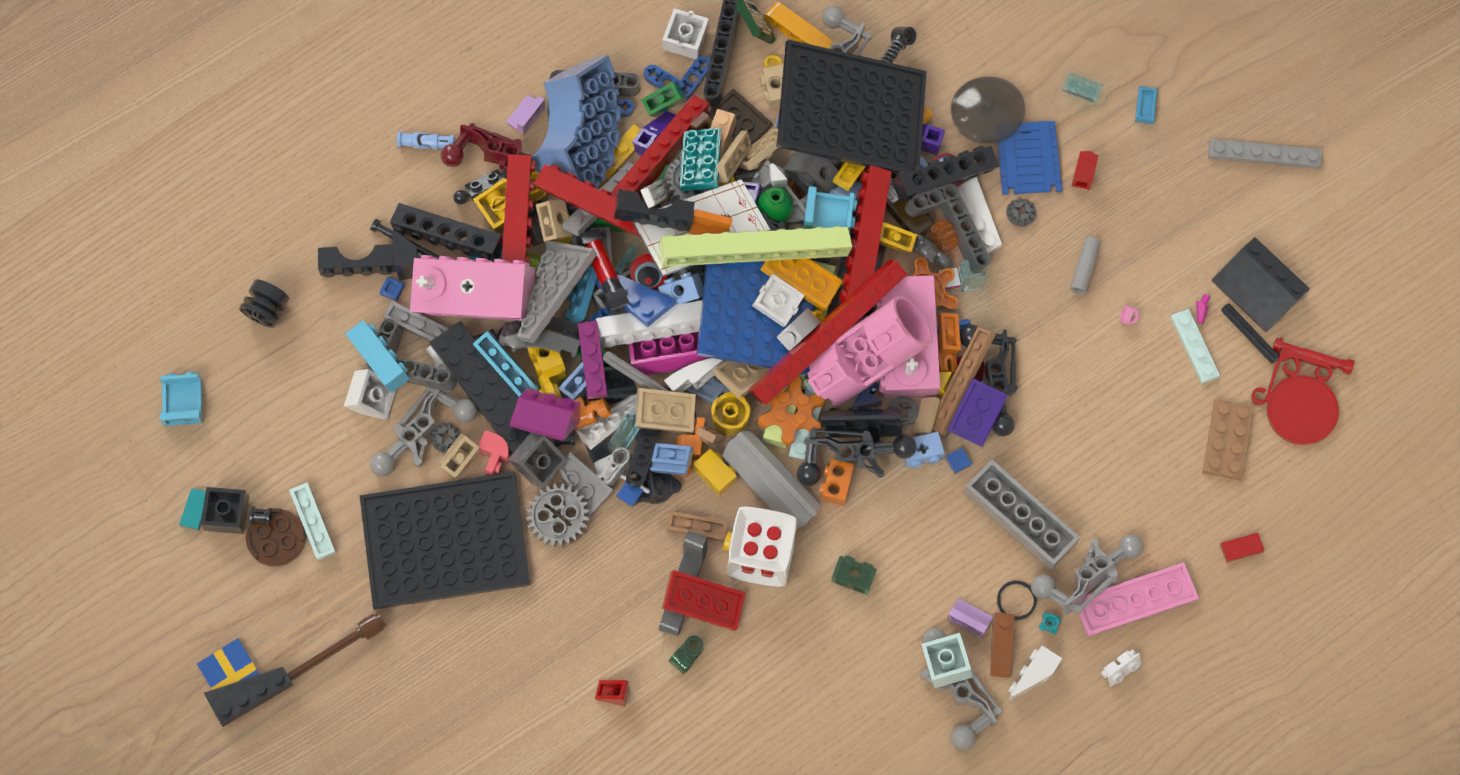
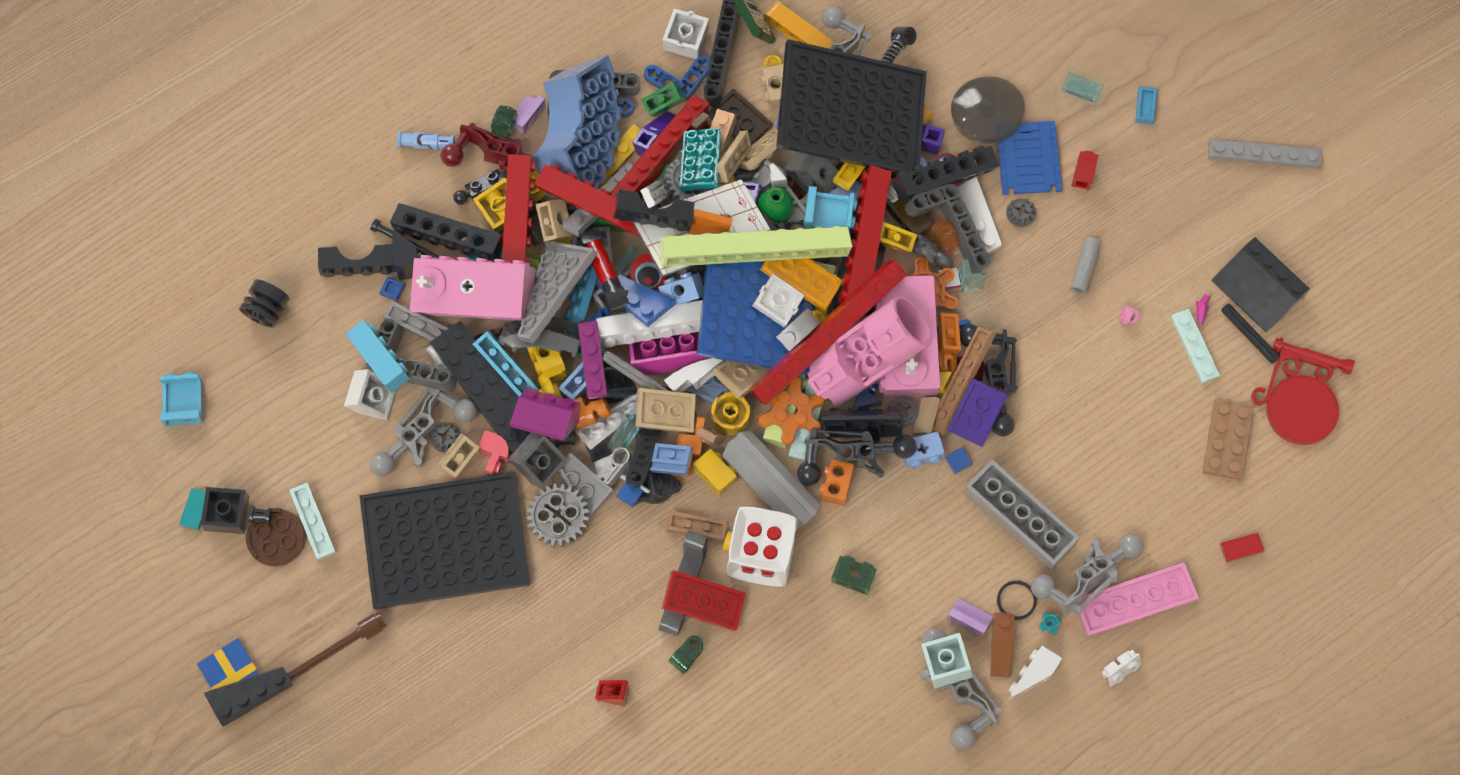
none -> clear green gear [491,105,518,137]

